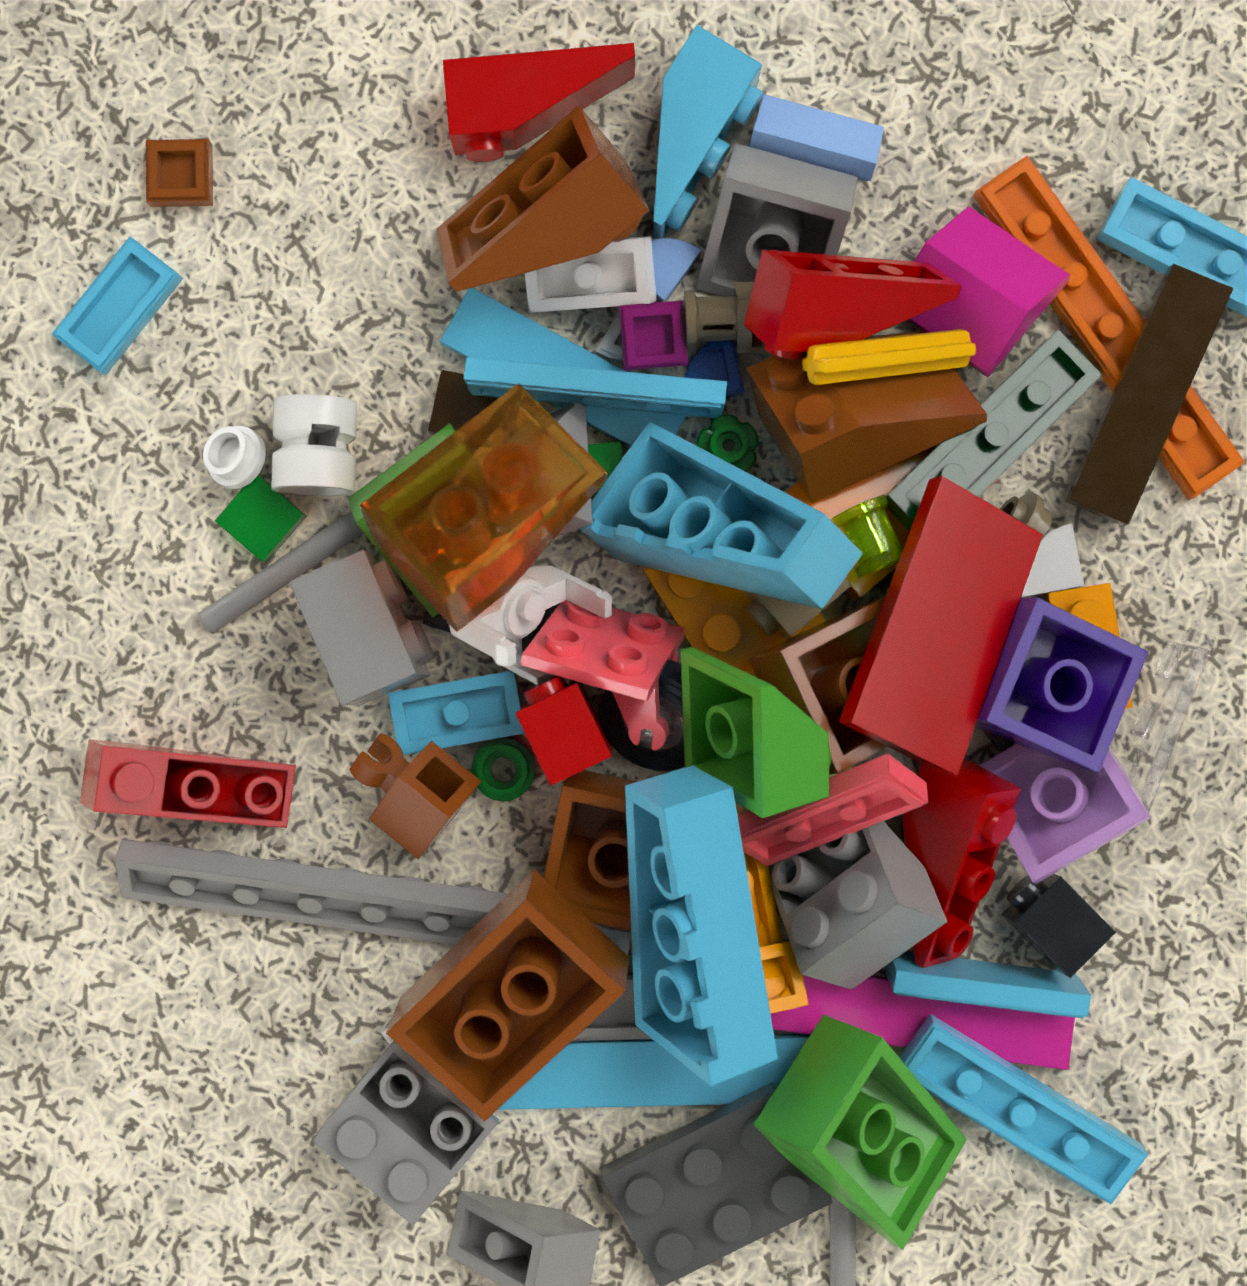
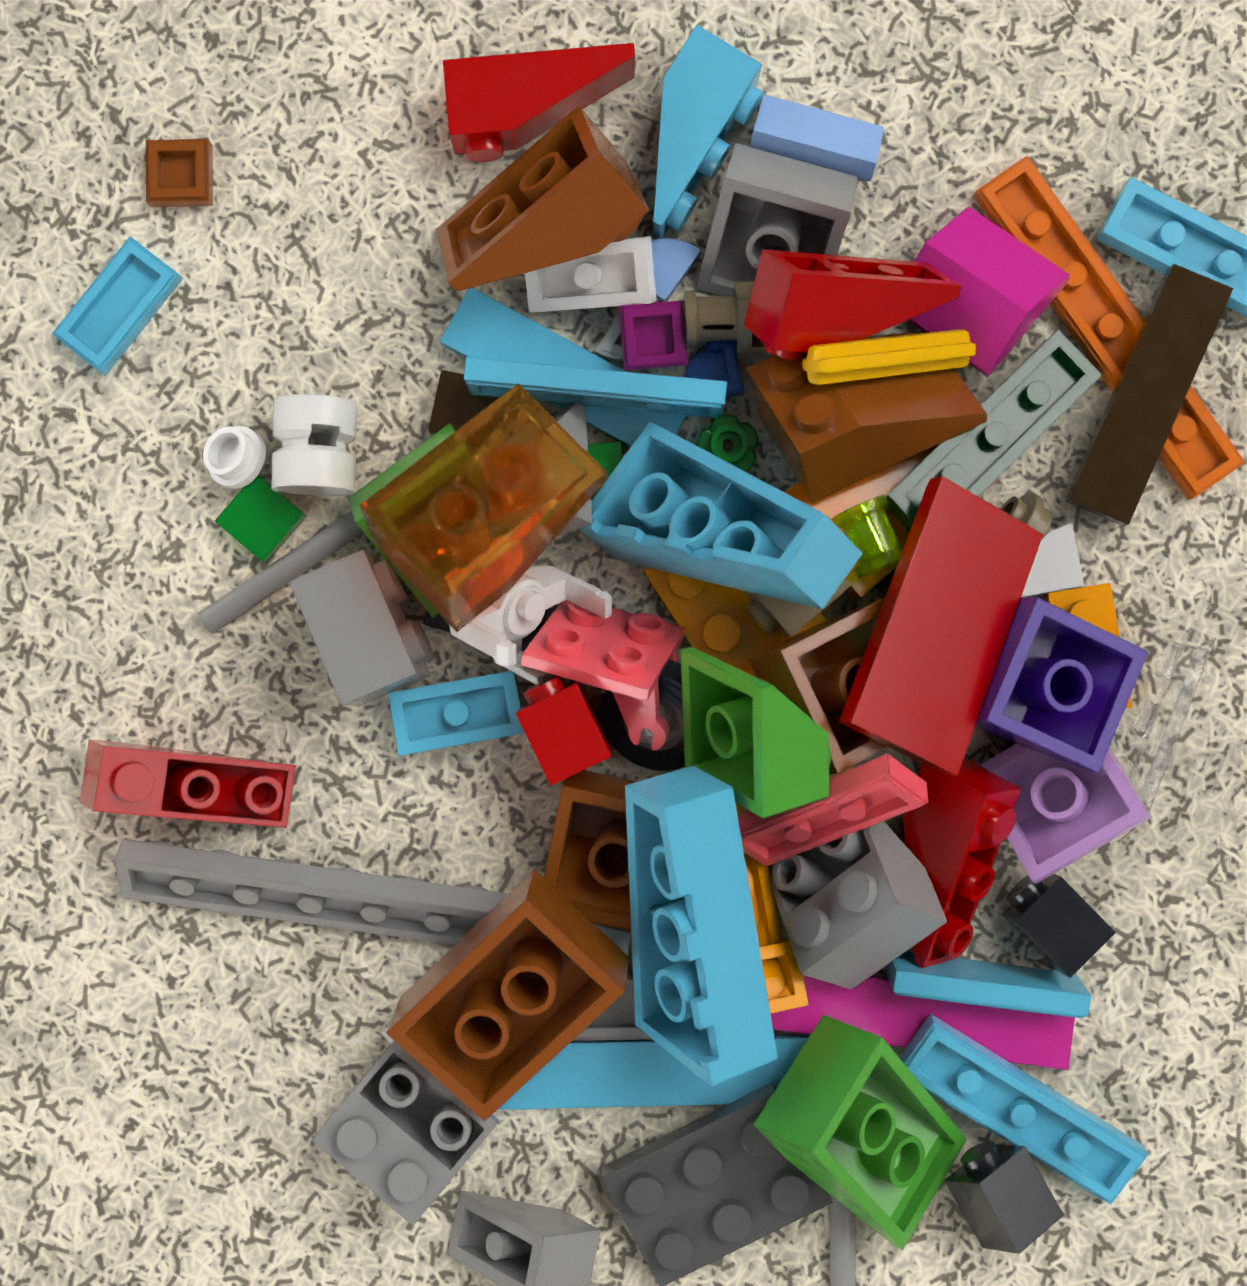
dark orange brick [349,733,482,859] -> none
green plate [471,738,535,801] -> none
none -> black brick [944,1141,1064,1254]

